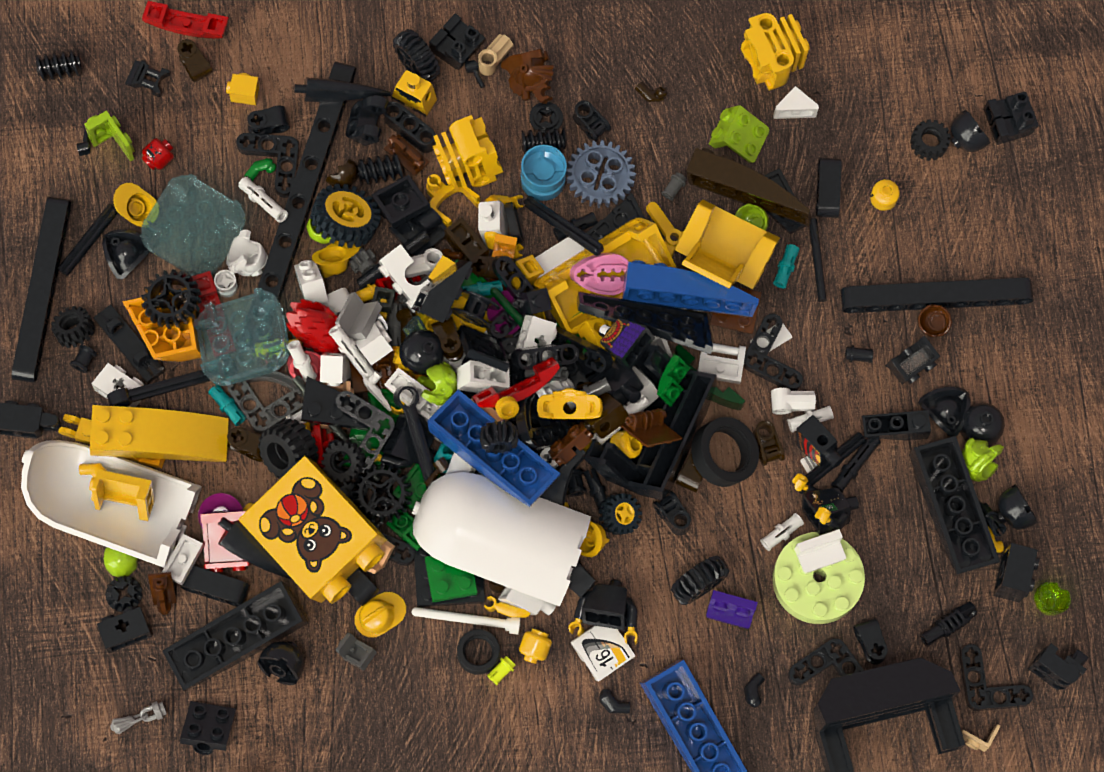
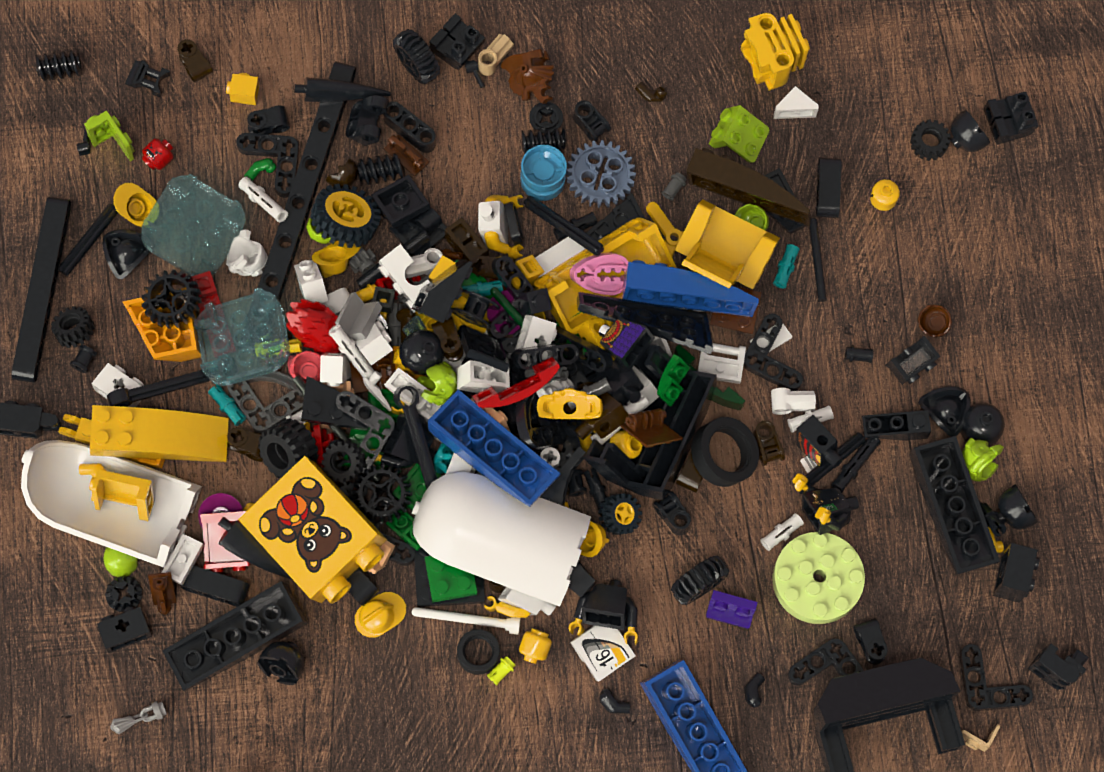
black hinge [93,304,165,384] -> none
red slope [142,1,229,38] -> none
black plate [180,701,236,755] -> none
white wheel [214,270,238,298] -> none
white pin [287,340,317,382] -> none
dark grey bracket [336,632,377,671] -> none
yellow torso [391,70,437,117] -> none
dark brown hand [424,457,449,486] -> none
yellow piece [426,174,480,227] -> none
yellow piece [433,115,503,192] -> none
black gear [480,420,519,454] -> none
light orange slope [492,234,517,259] -> none
yellow tile [495,396,519,420] -> none
reddish brown hinge [548,422,594,466] -> none
white panel [794,529,846,574] -> none
black beam [840,278,1034,313] -> none
black hinge [920,601,977,647] -> none
clear neon green hair [1033,582,1071,616] -> none

